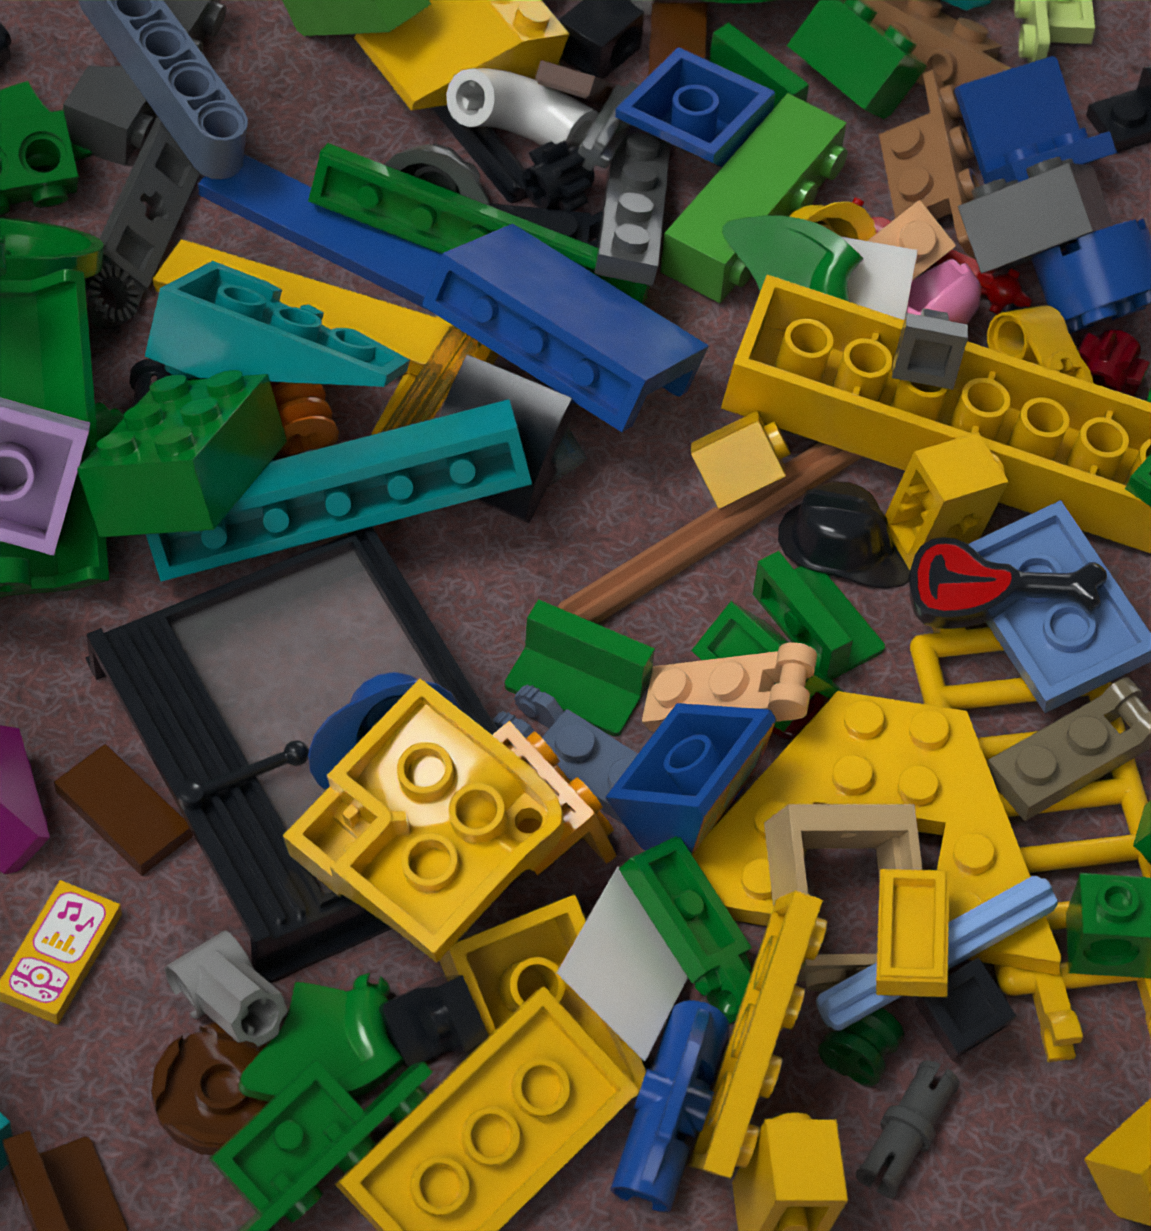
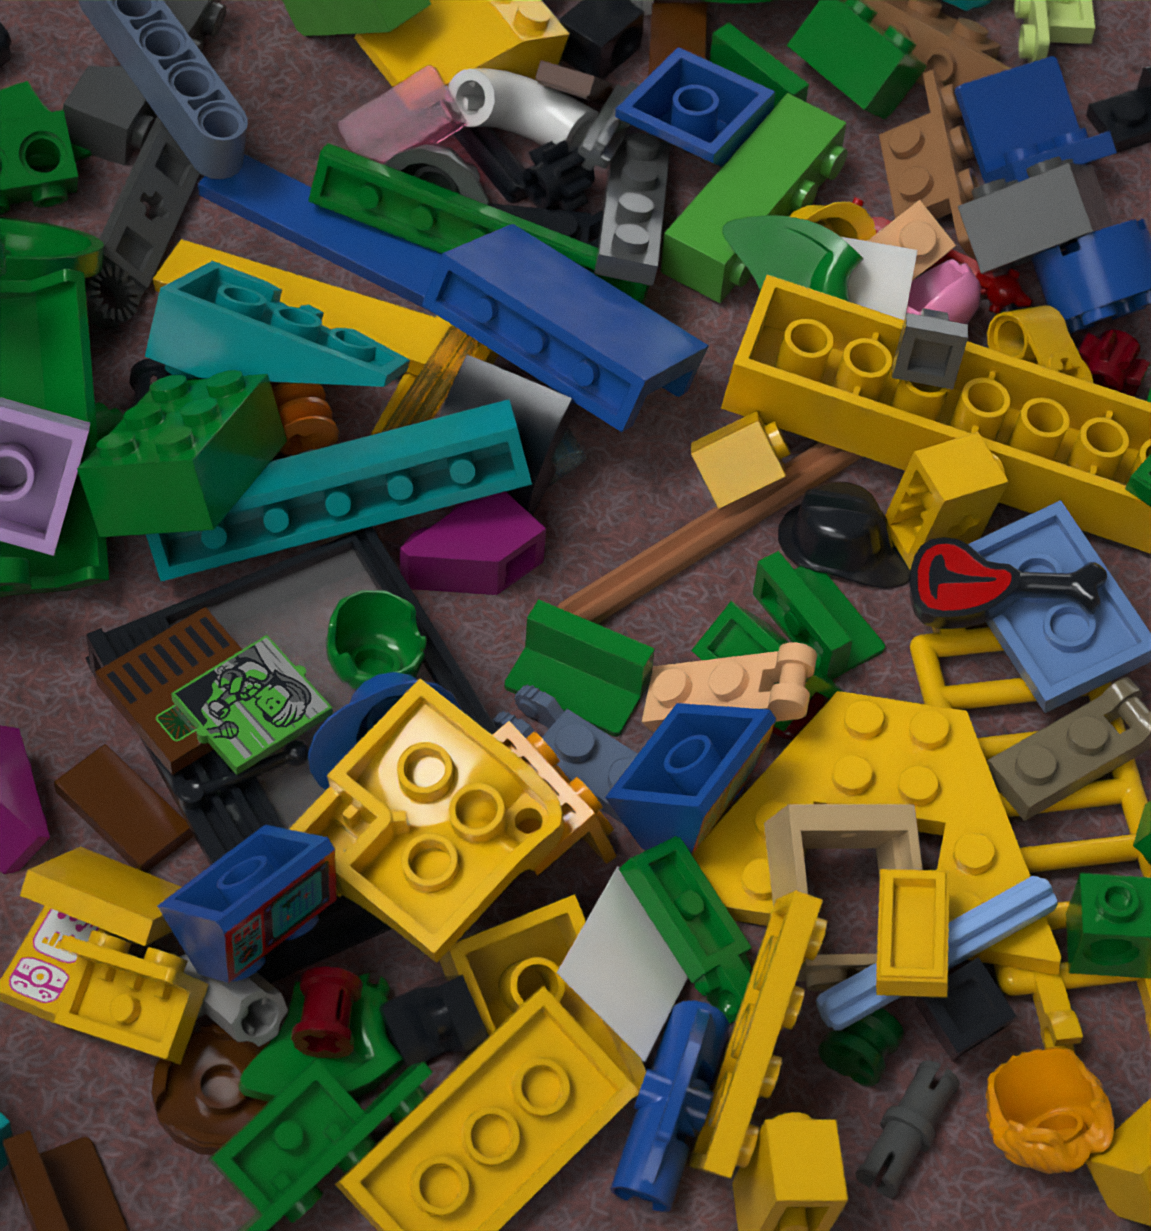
none -> yellow tile [20,846,181,946]
none -> yellow bracket [53,930,209,1064]
none -> reddish brown tile [95,607,242,775]
none -> blue slope [157,825,337,983]
none -> piece [171,635,333,775]
none -> dark red bush [291,966,363,1059]
none -> green hair [325,590,427,690]
none -> clear pink panel [337,65,468,164]
none -> magenta slope [400,491,546,595]
none -> light orange hair [986,1047,1114,1174]

